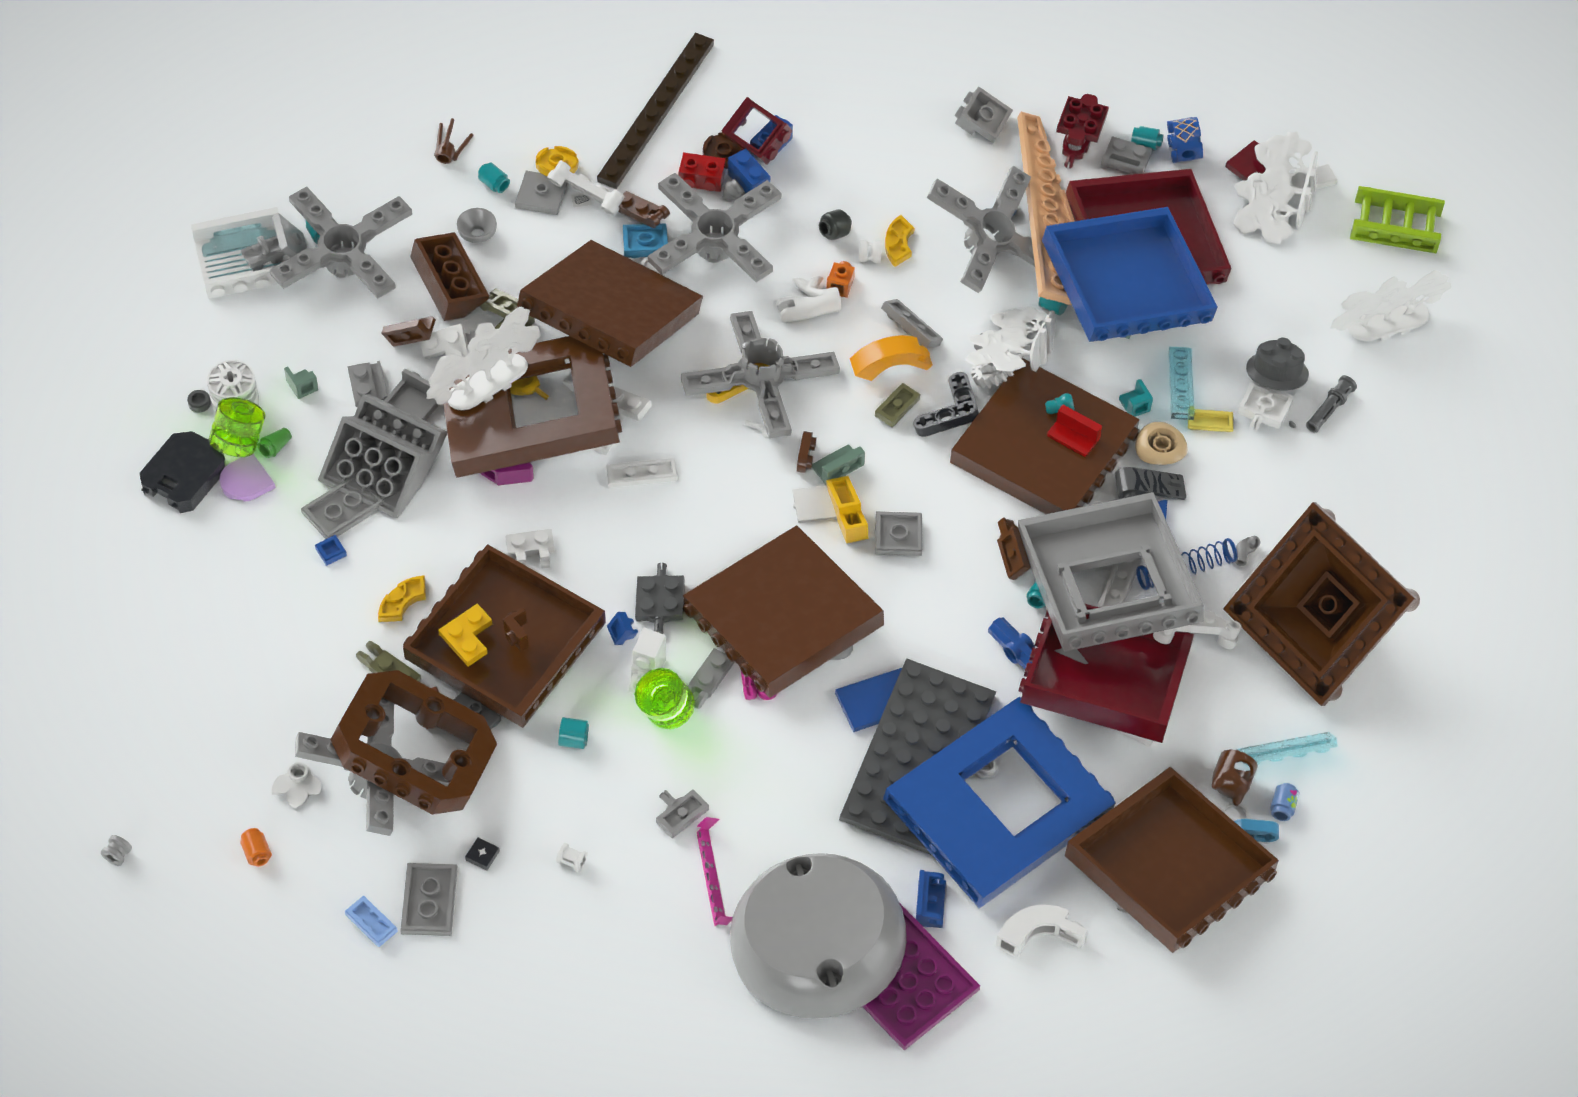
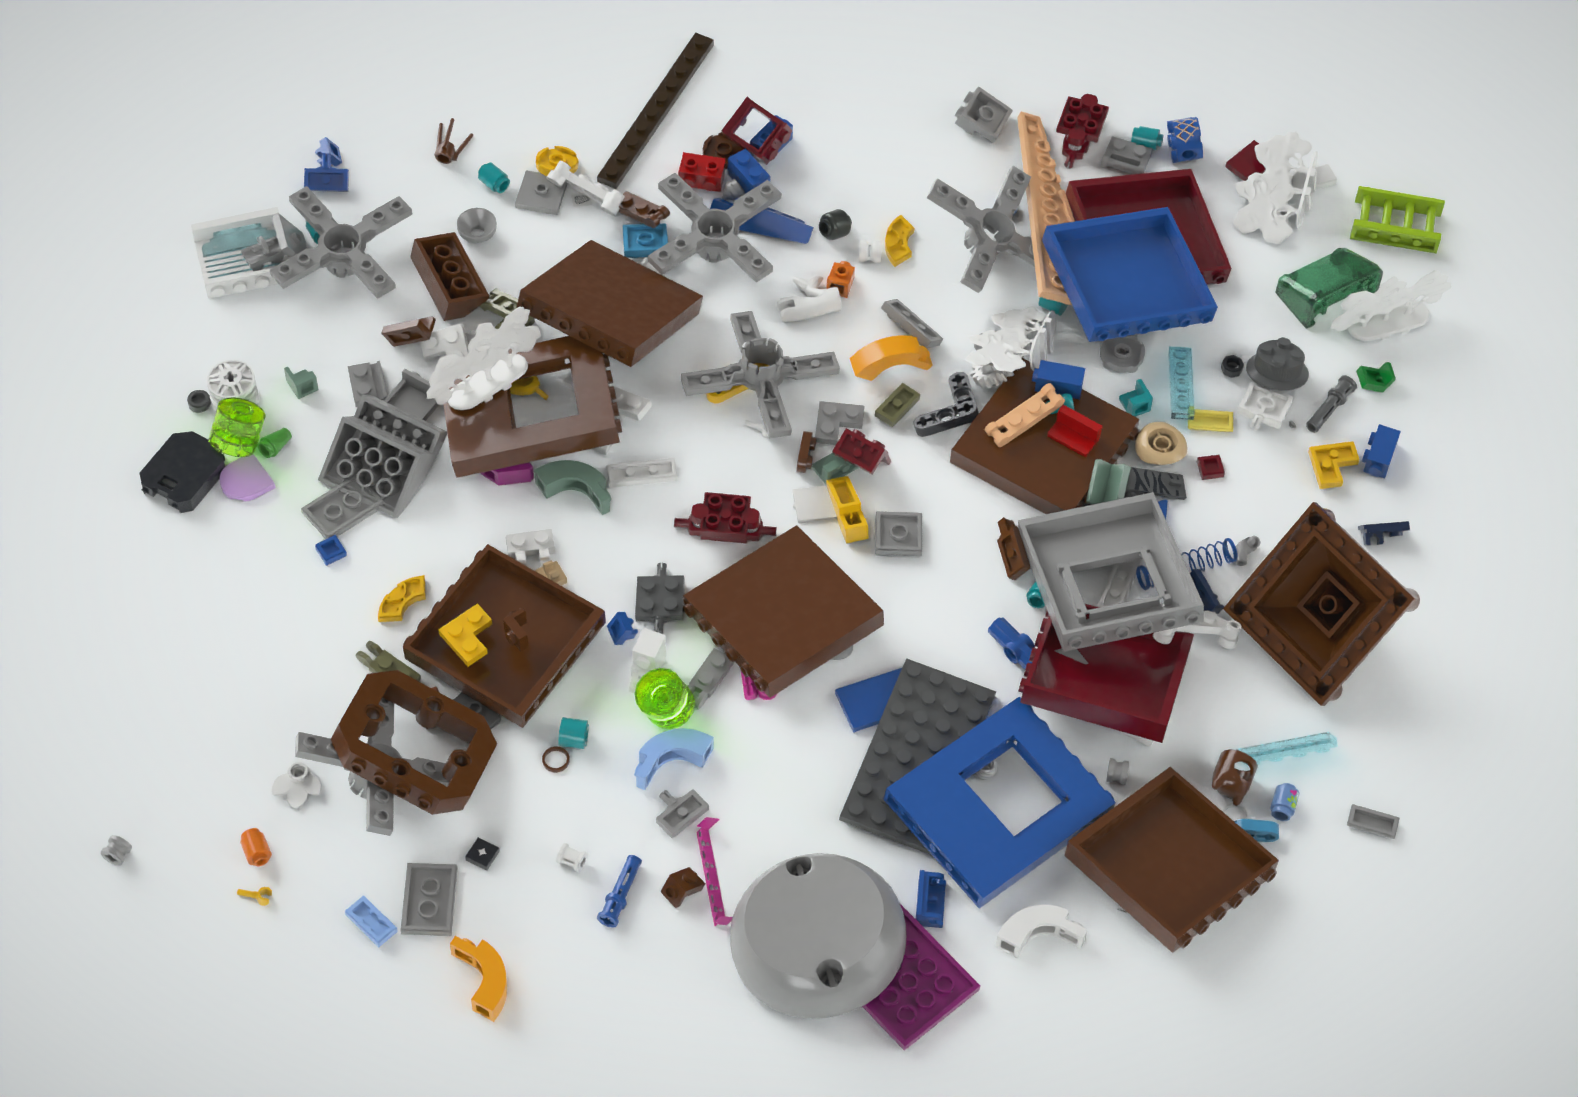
none -> yellow hand [237,887,272,906]
none -> blue plate [304,153,349,192]
none -> tile [315,137,342,167]
none -> light orange arch [450,936,507,1022]
none -> sand green arch [534,460,612,516]
none -> tan tile [535,560,567,586]
none -> reddish brown piece [542,746,570,773]
none -> blue pin [597,855,642,928]
none -> light blue arch [634,728,714,790]
none -> reddish brown bracket [661,867,706,908]
none -> dark red piece [674,492,777,544]
none -> blue wedge [710,197,814,244]
none -> light grey plate [815,401,865,445]
none -> dark red bracket [832,428,891,475]
none -> light nougat plate [985,383,1065,447]
none -> blue brick [1032,360,1086,400]
none -> sand green panel [1086,459,1131,505]
none -> light grey plate [1100,335,1145,373]
none -> light grey wheel [1106,758,1129,785]
none -> dark blue plate [1190,569,1224,614]
none -> dark red tile [1196,454,1225,480]
none -> black tile [1221,355,1244,378]
none -> clear green windscreen [1275,248,1383,329]
none -> yellow plate [1308,441,1360,489]
none -> light grey tile [1346,804,1400,839]
none -> green bracket [1356,362,1396,393]
none -> dark blue plate [1358,521,1410,546]
none -> blue brick [1361,424,1401,479]

